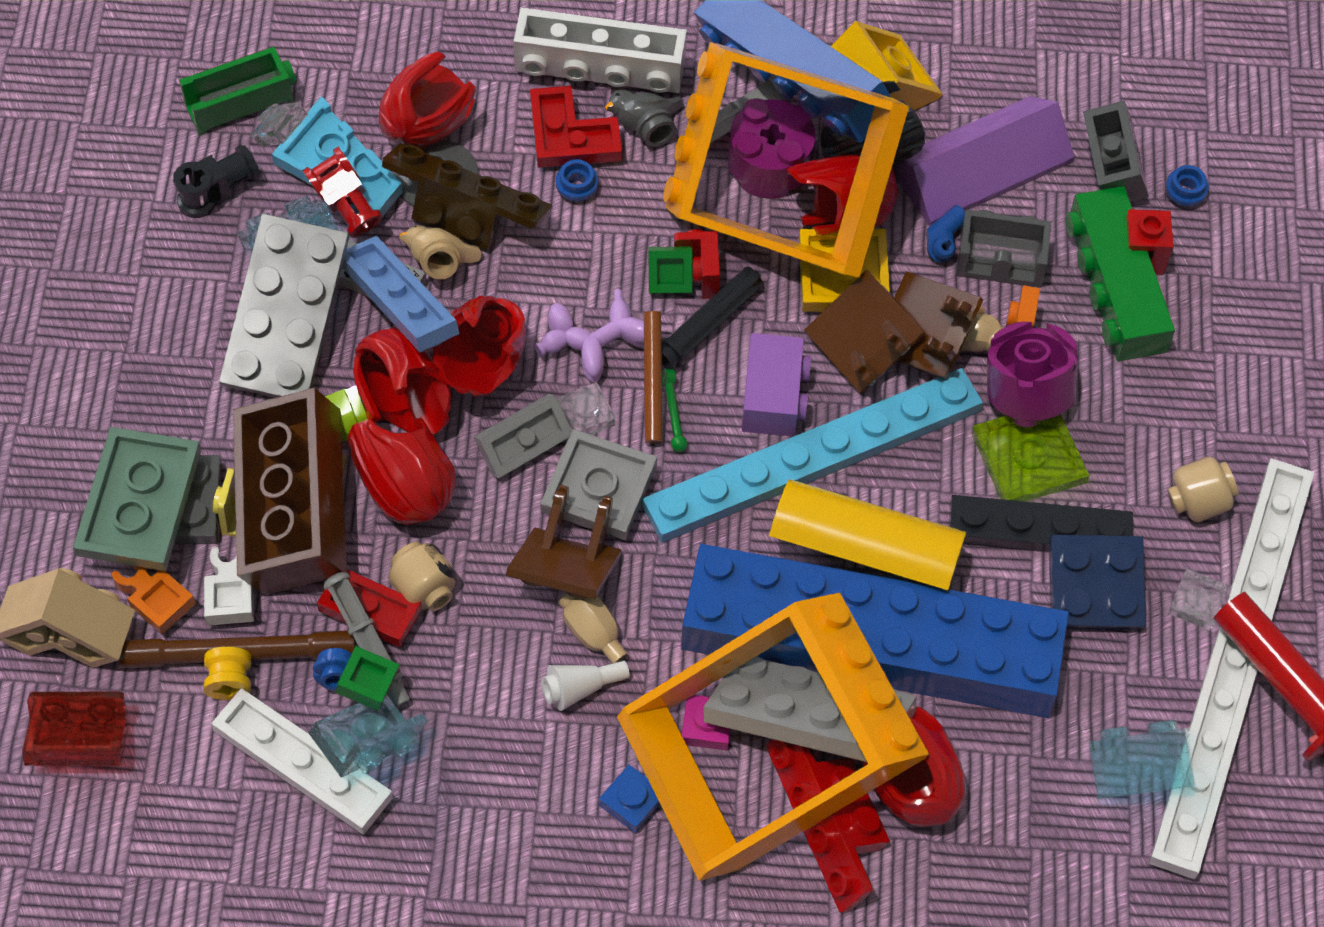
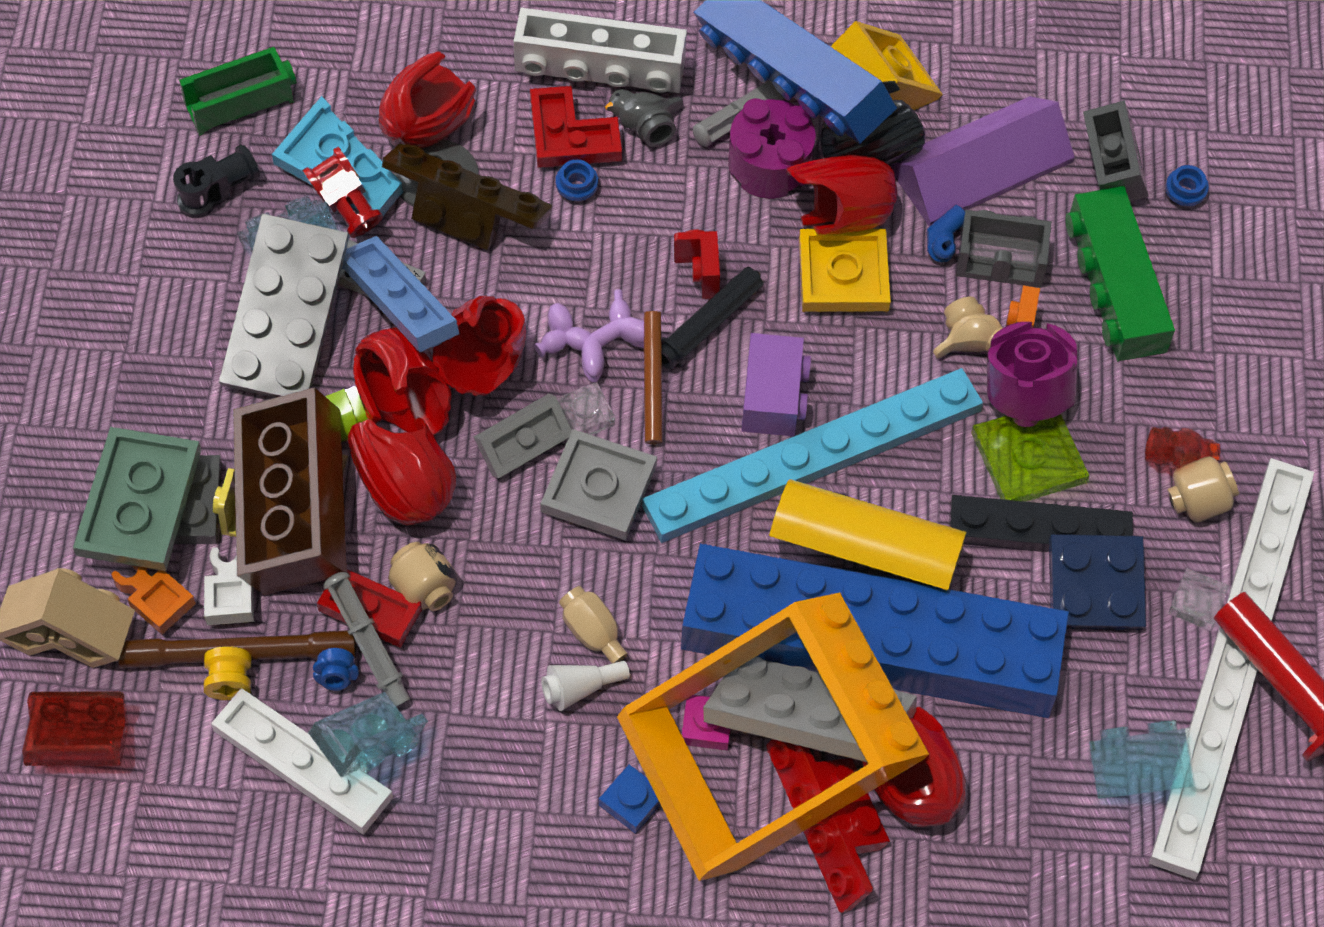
clear plate [251,102,308,147] -> none
green tile [335,646,400,711] -> none
tan animal [399,225,481,280] -> none
reddish brown plate [506,485,621,599] -> none
green tile [648,246,692,293] -> none
green hinge [662,369,688,453] -> none
light orange window [663,42,909,278] -> none
reddish brown plate [804,269,926,394] -> none
reddish brown plate [894,271,983,380] -> none
red bracket [1126,209,1174,275] -> none
none -> clear red animal [1145,426,1221,471]

